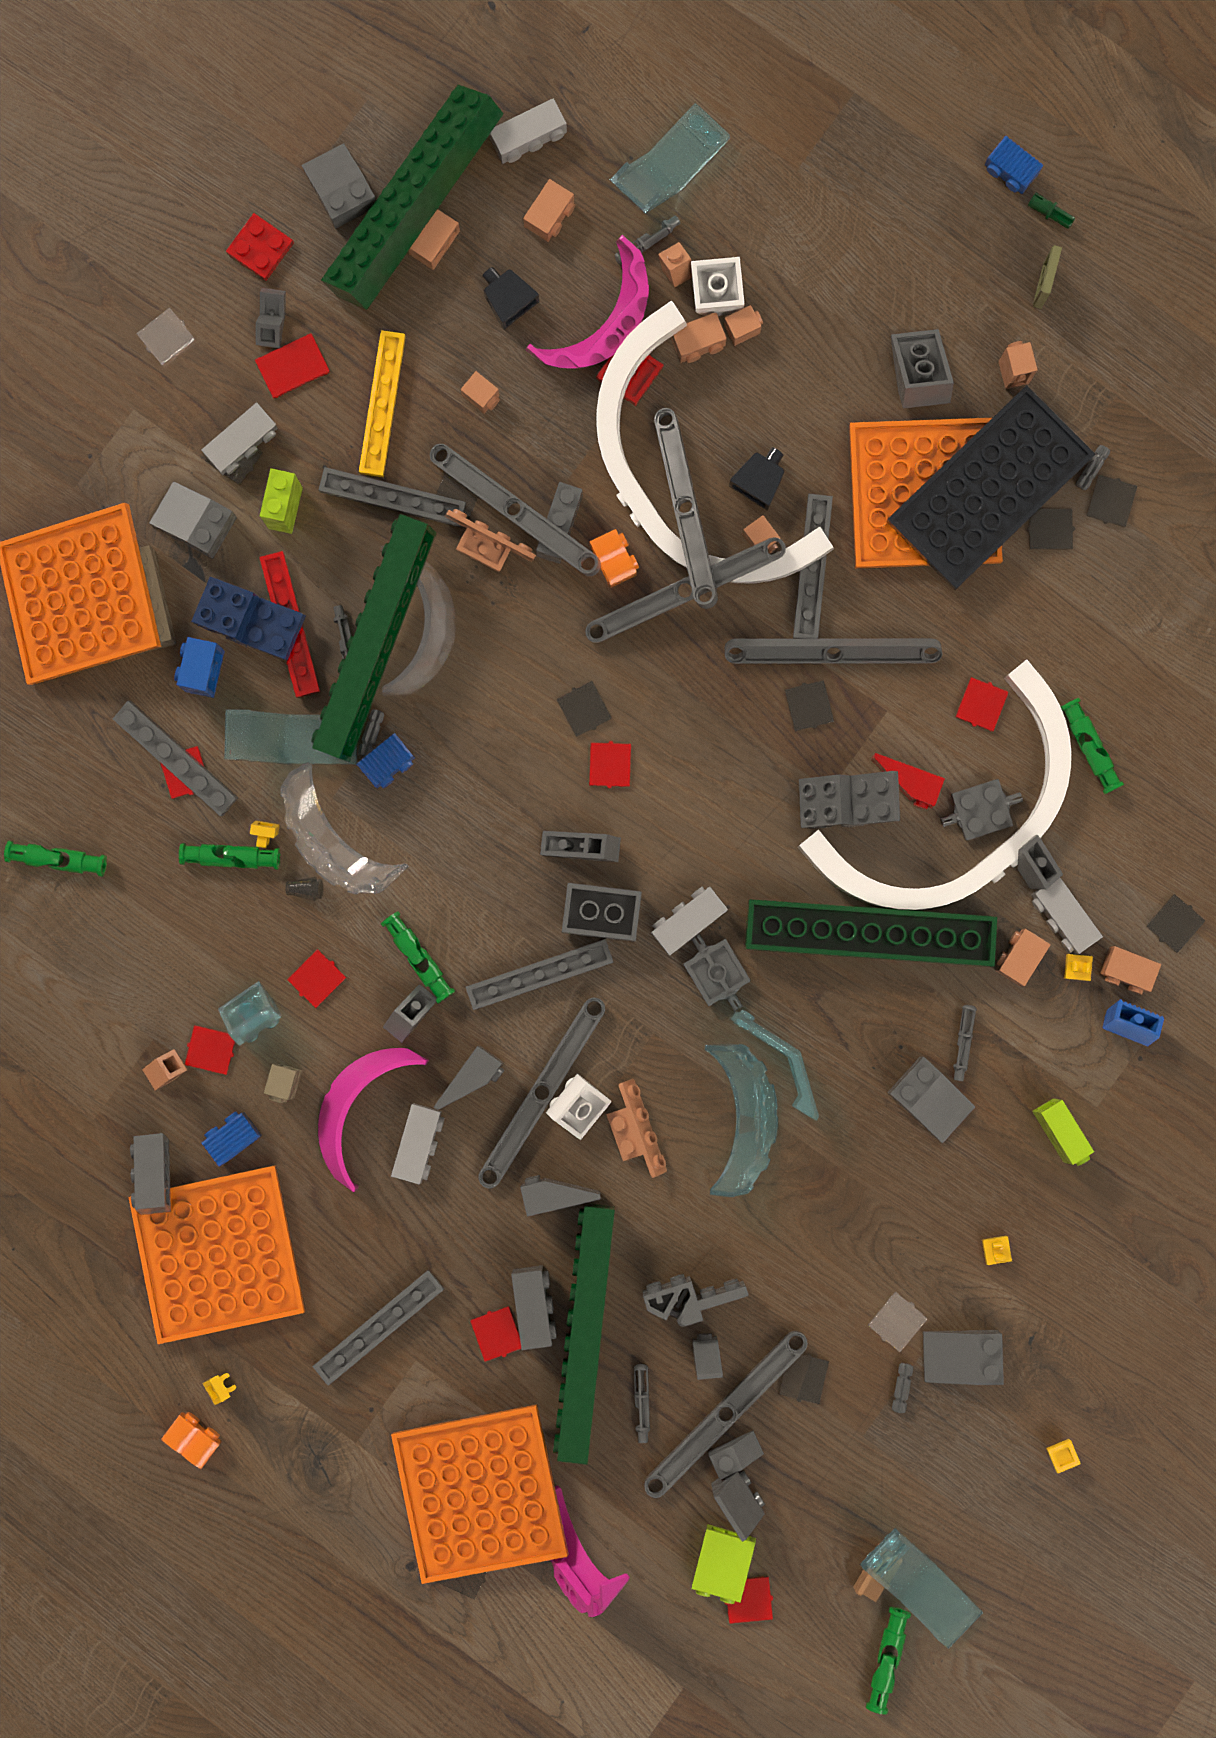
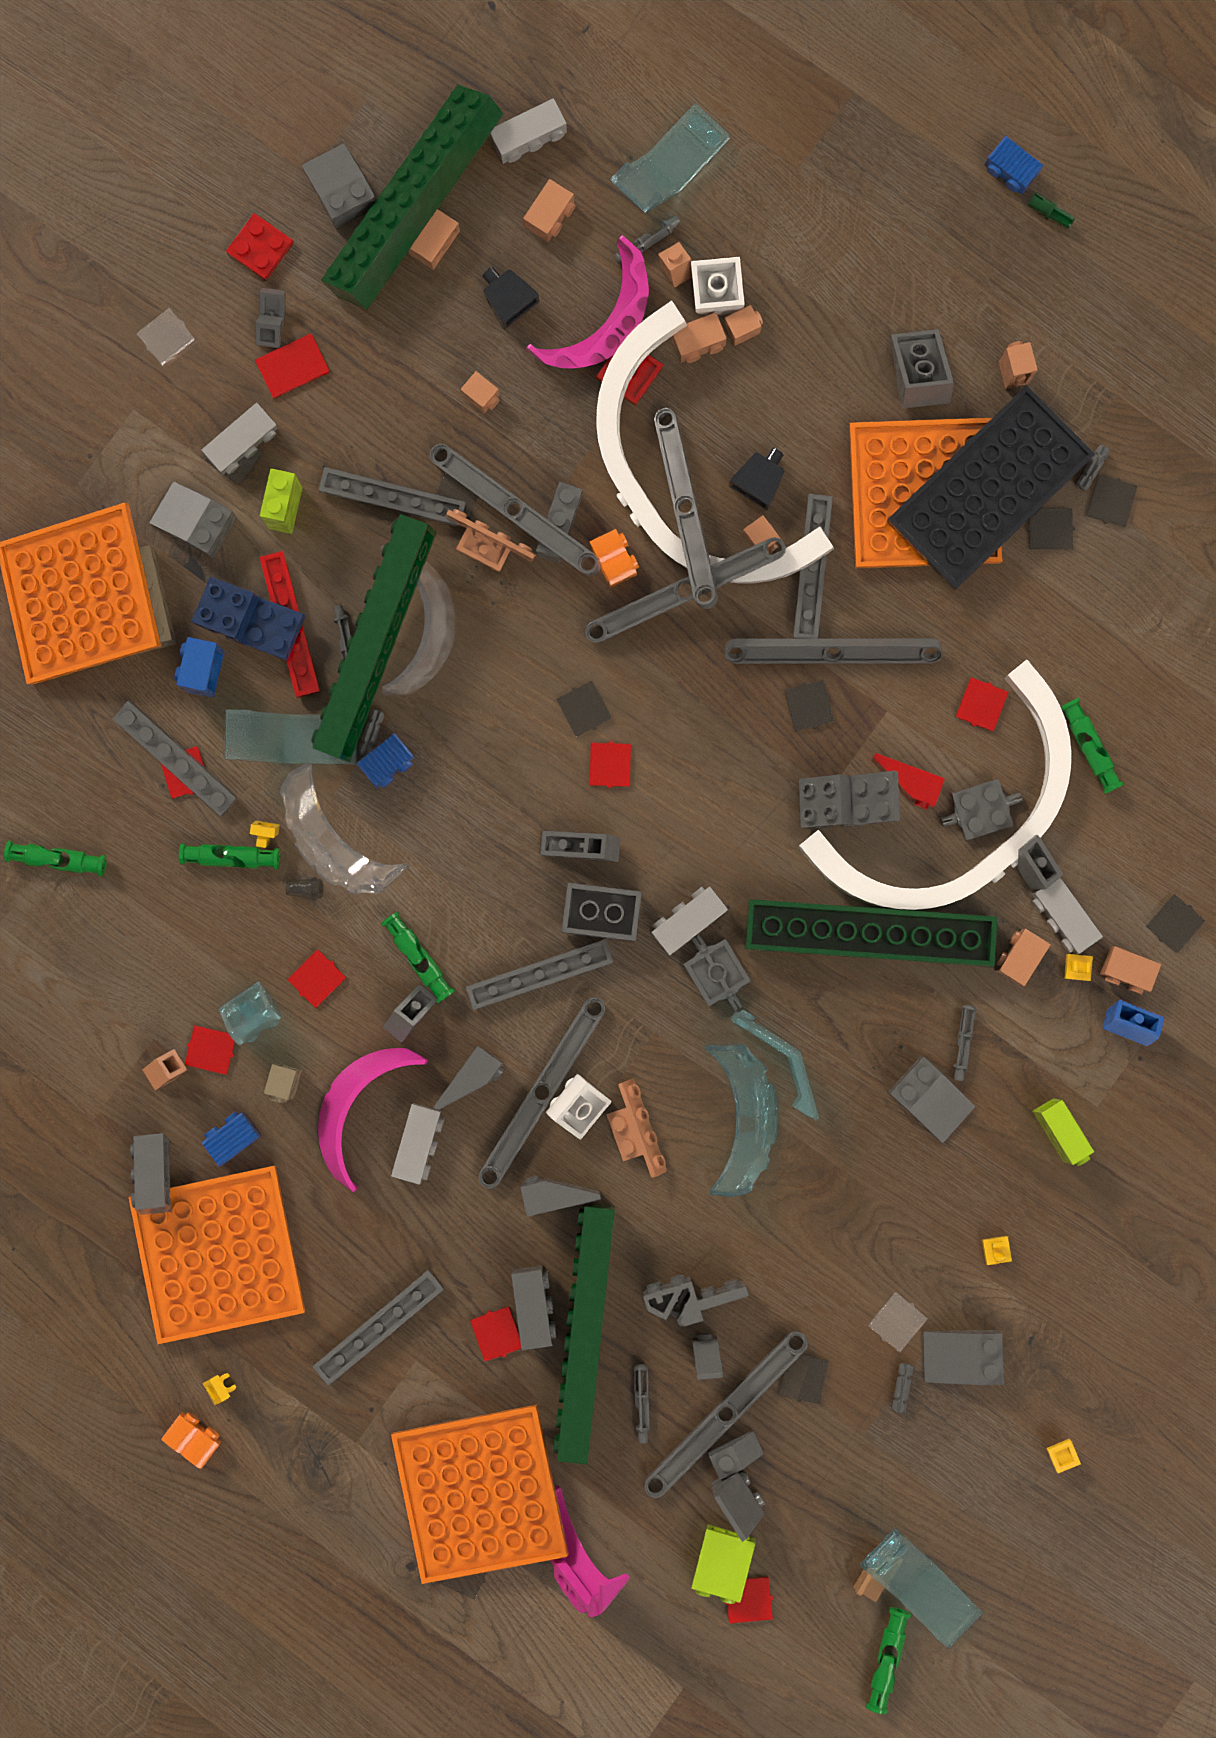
yellow plate [359,330,406,478] -> none
olive tile [1033,245,1062,309] -> none

